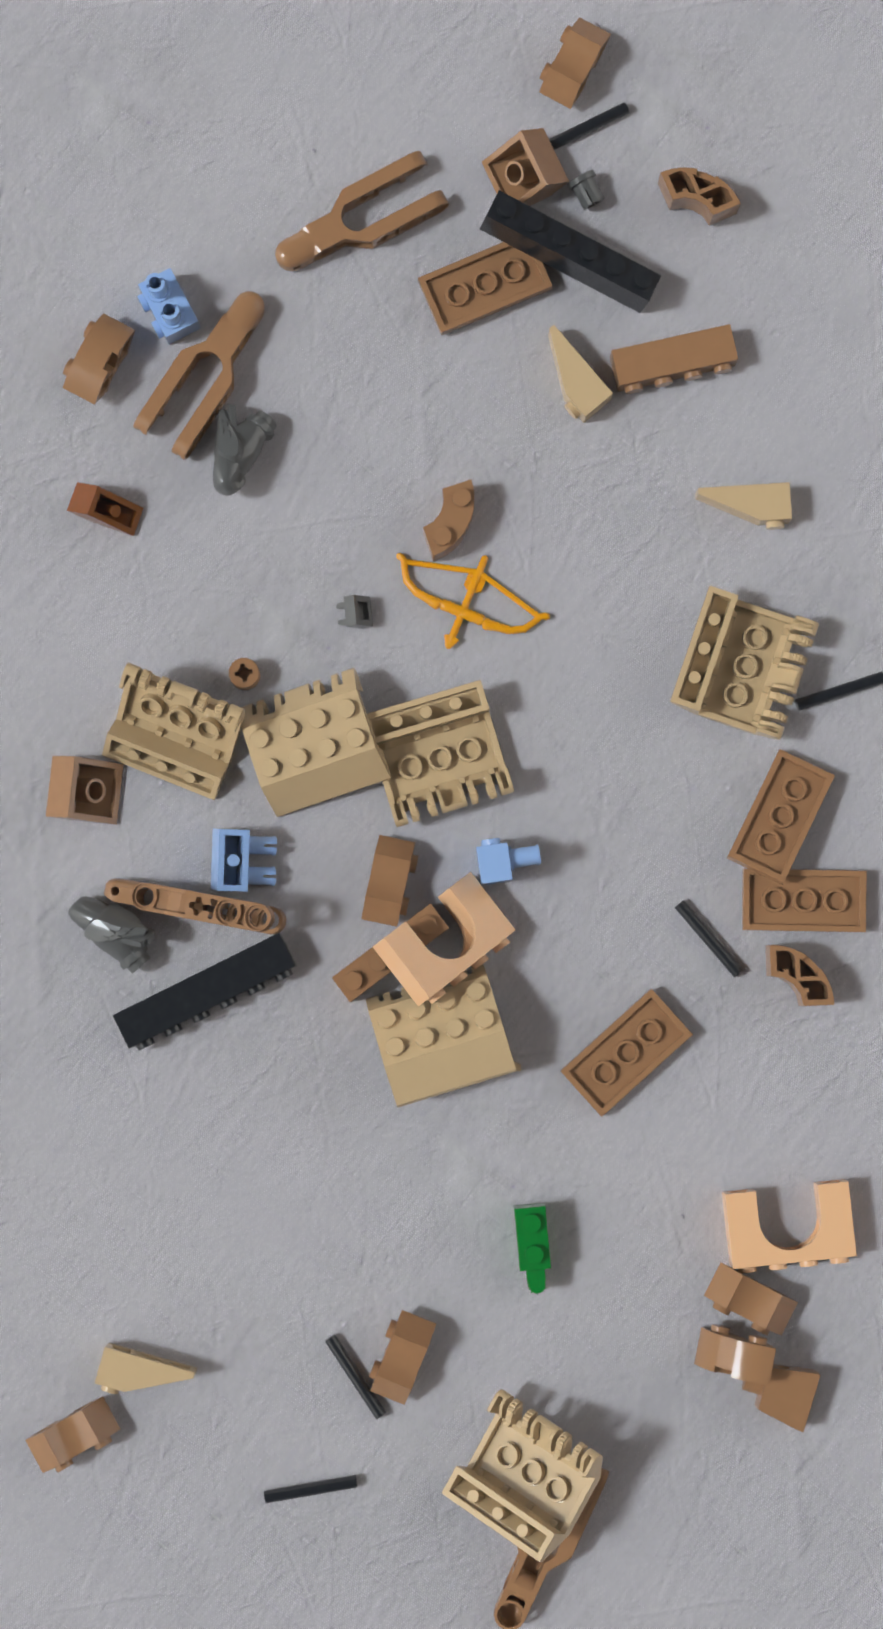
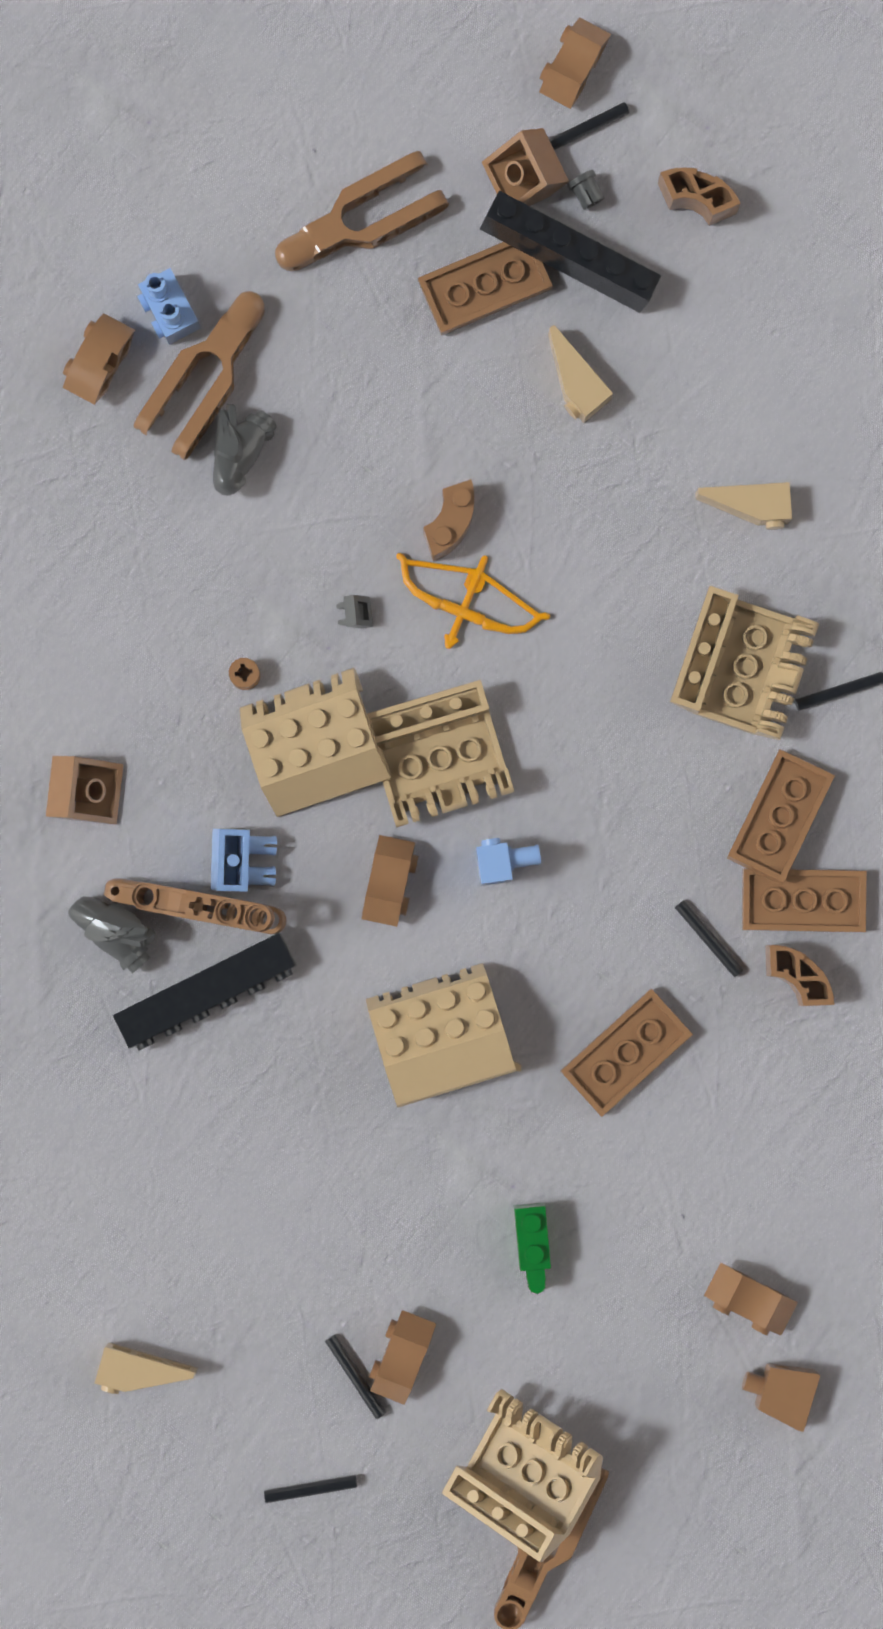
medium nougat brick [25,1396,121,1473] -> none
dark orange slope [67,482,144,536] -> none
tan slope [102,662,246,800] -> none
medium nougat brick [332,903,449,1002] -> none
light nougat arch [373,872,515,1006] -> none
medium nougat brick [610,324,738,394] -> none
medium nougat brick [694,1324,776,1386] -> none
light nougat arch [722,1179,857,1273] -> none

